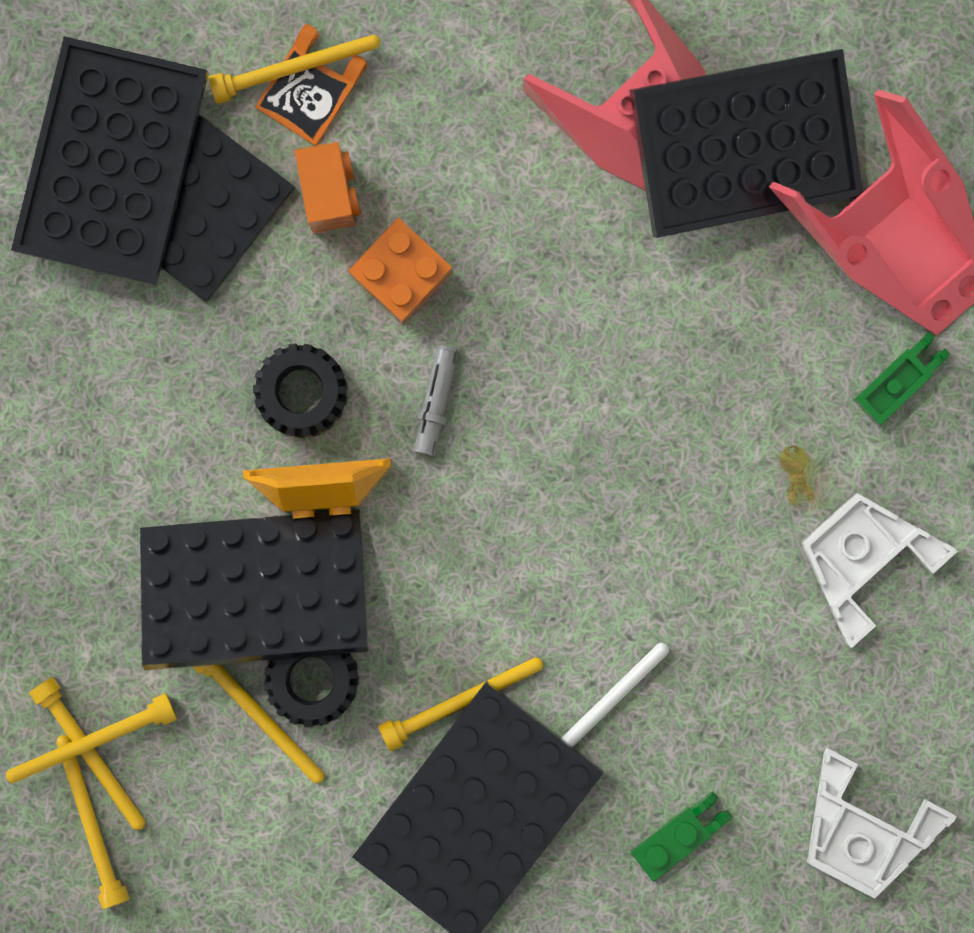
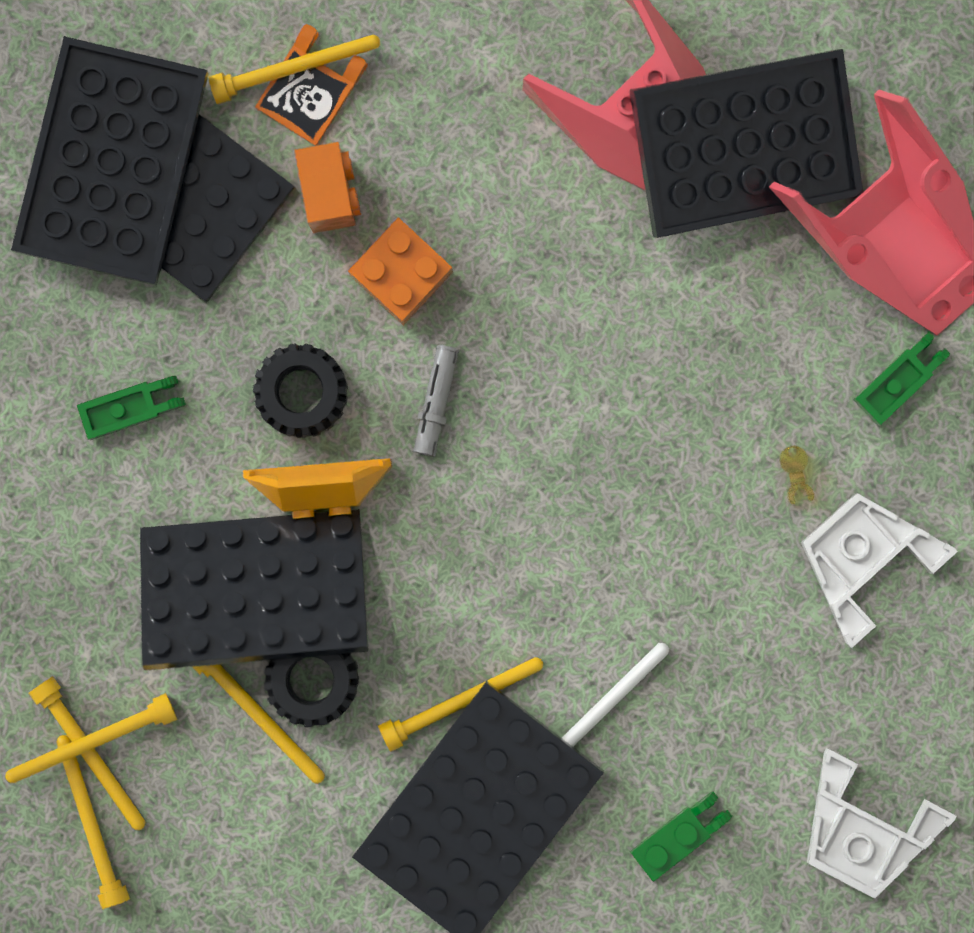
none -> green hinge [77,376,186,440]

